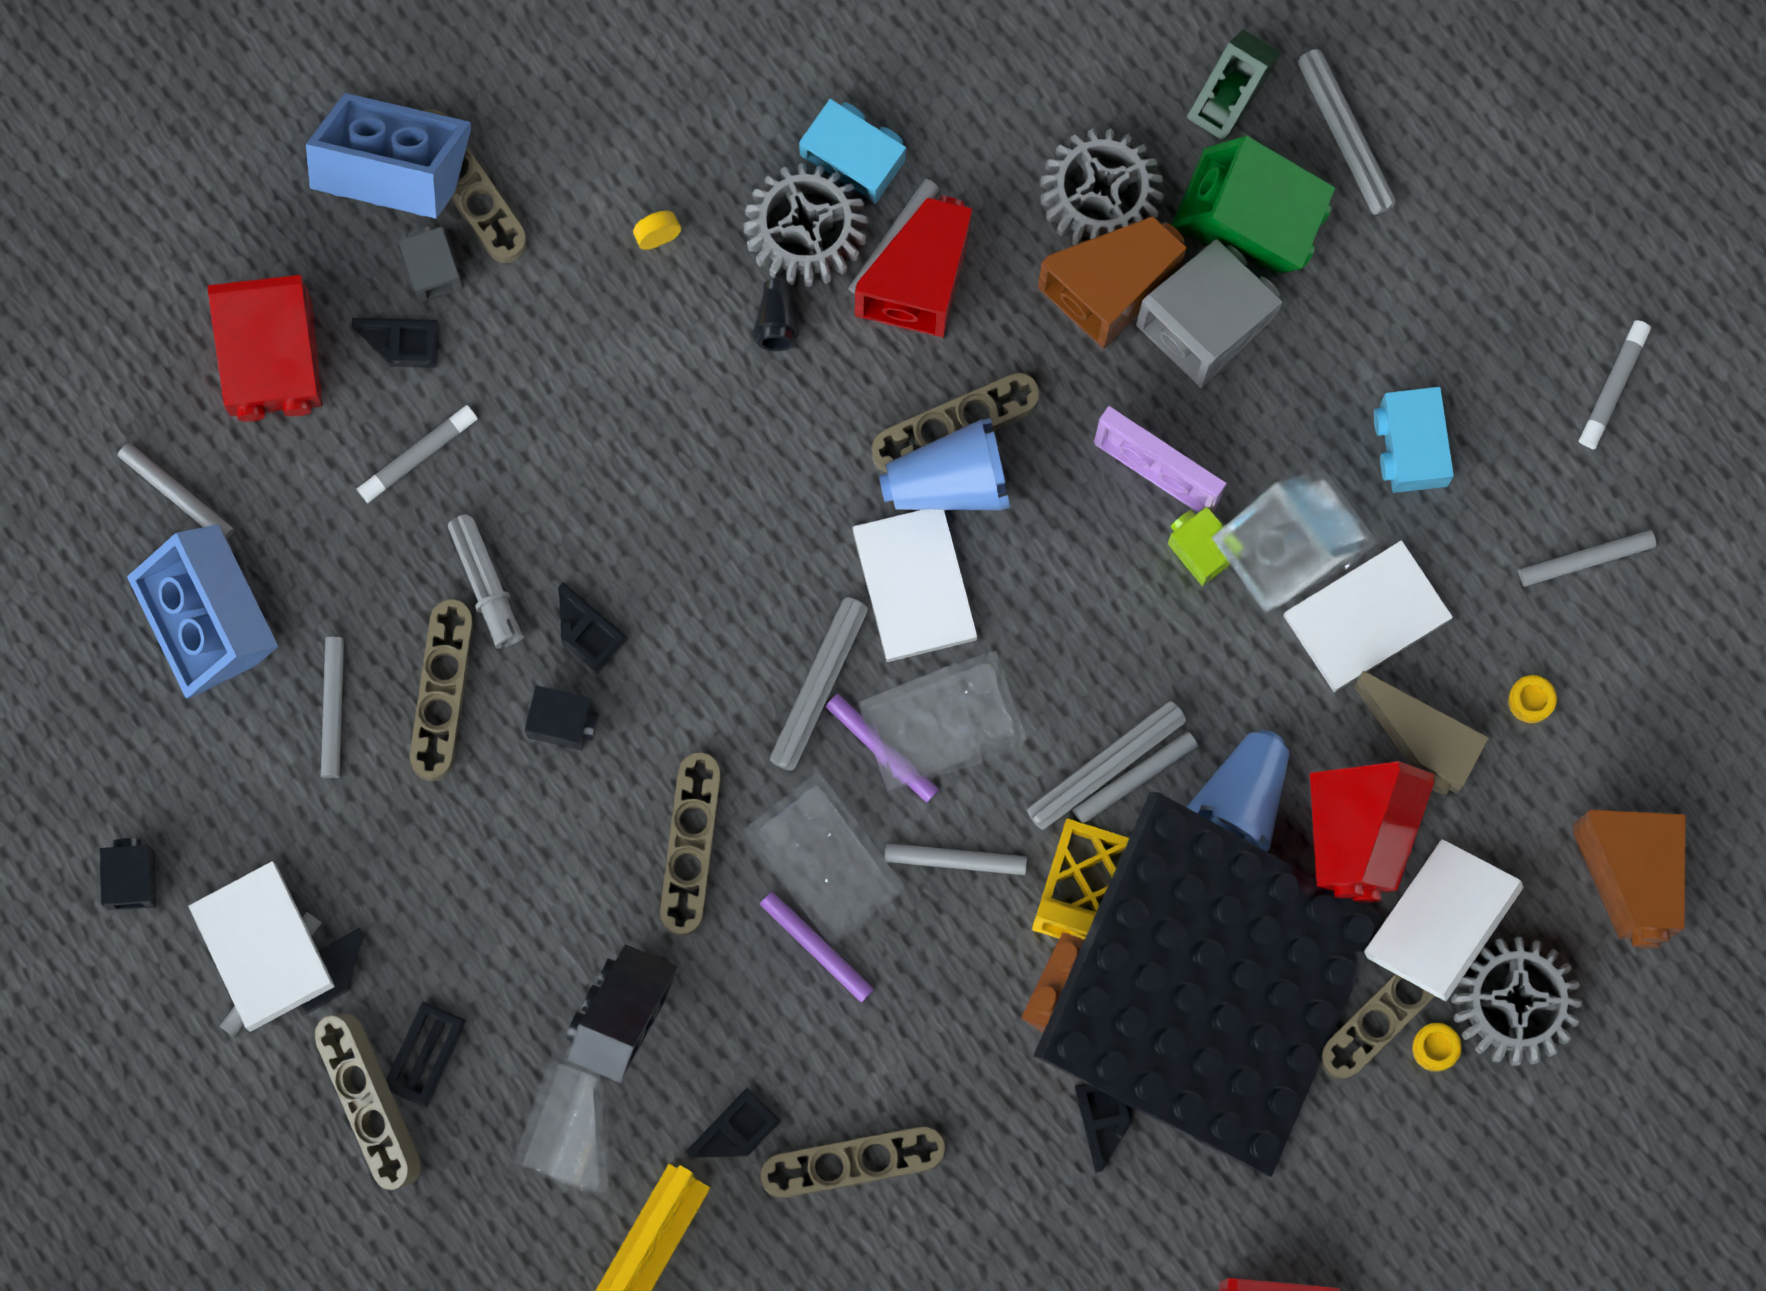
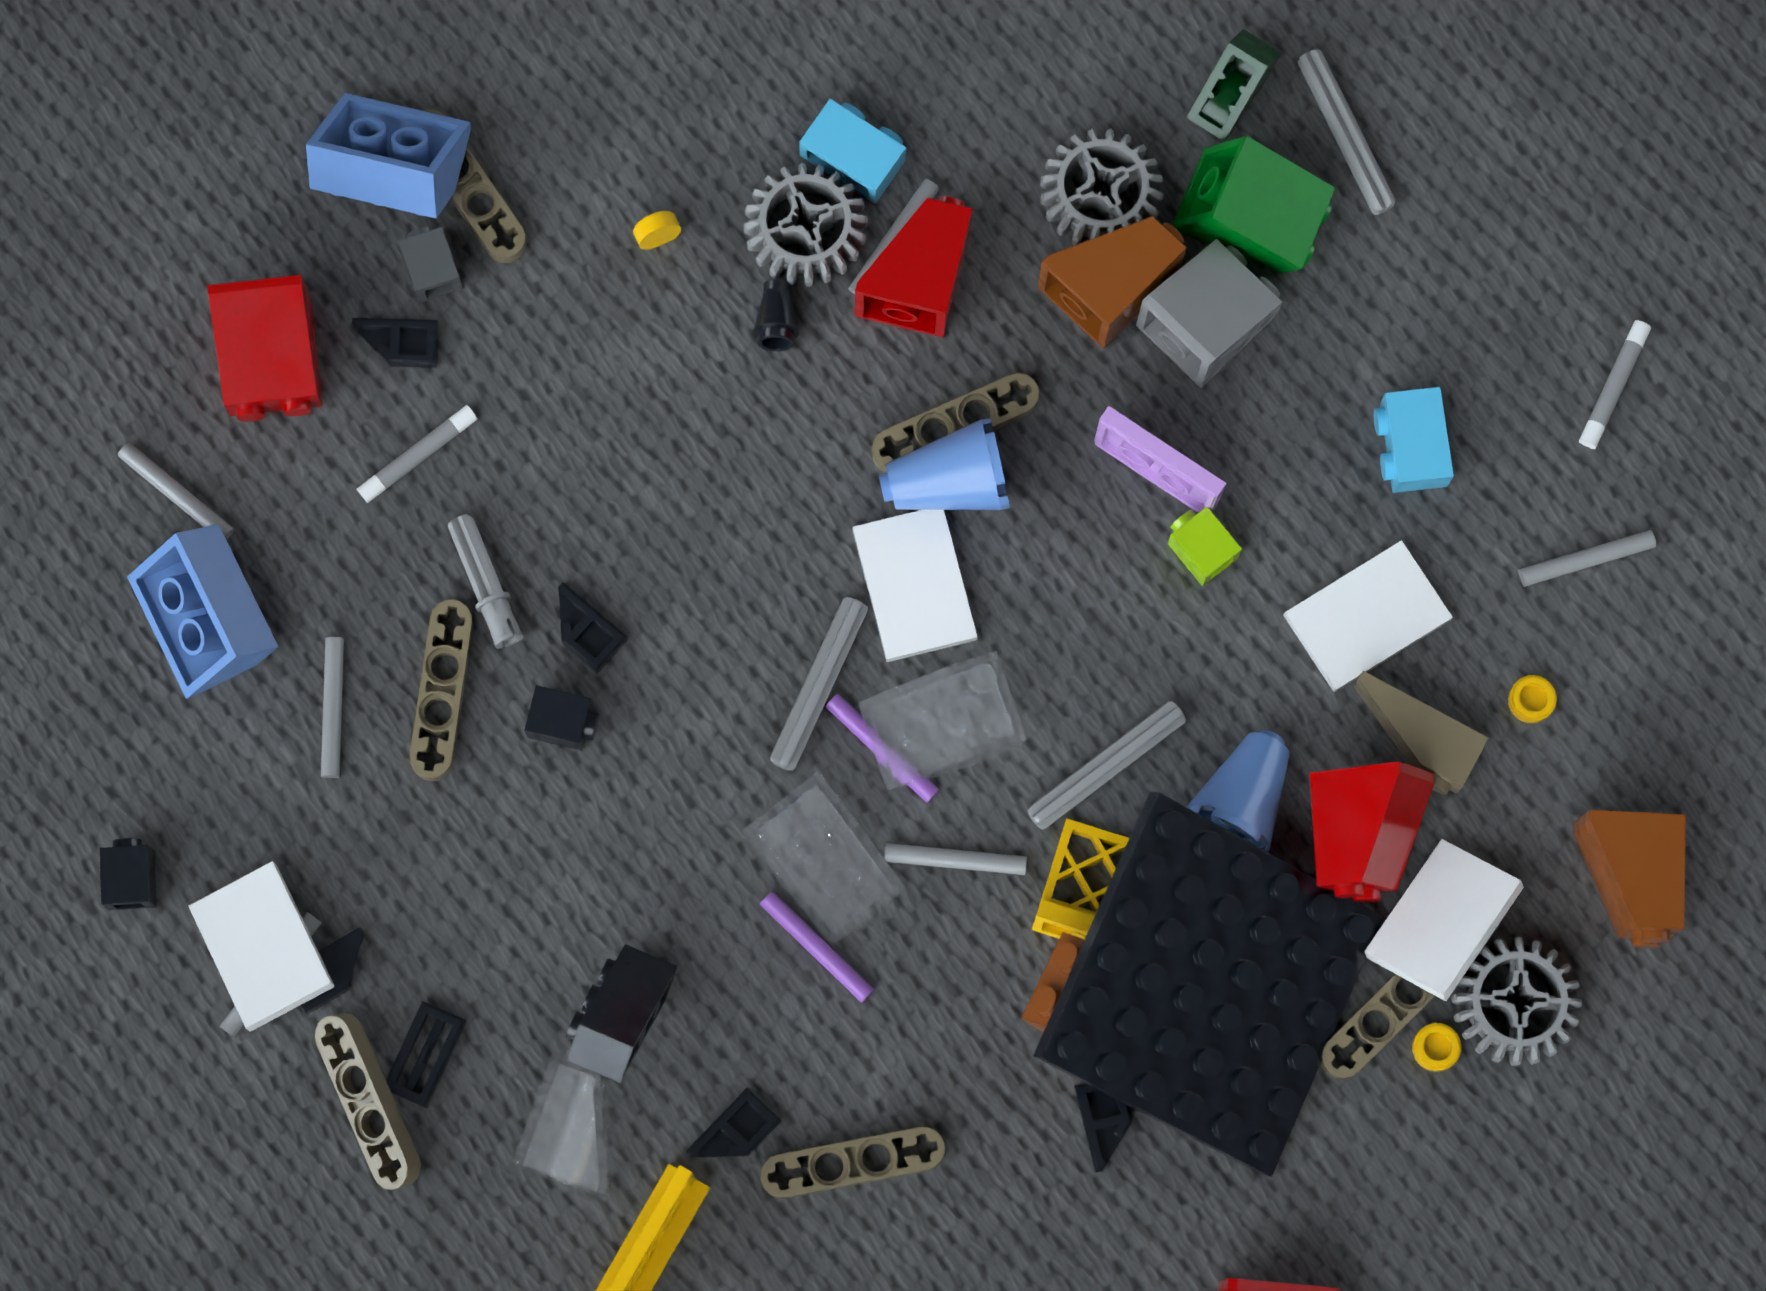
dark tan beam [660,753,721,937] -> none
light grey bar [1072,731,1198,824] -> none
clear slope [1211,469,1378,613] -> none

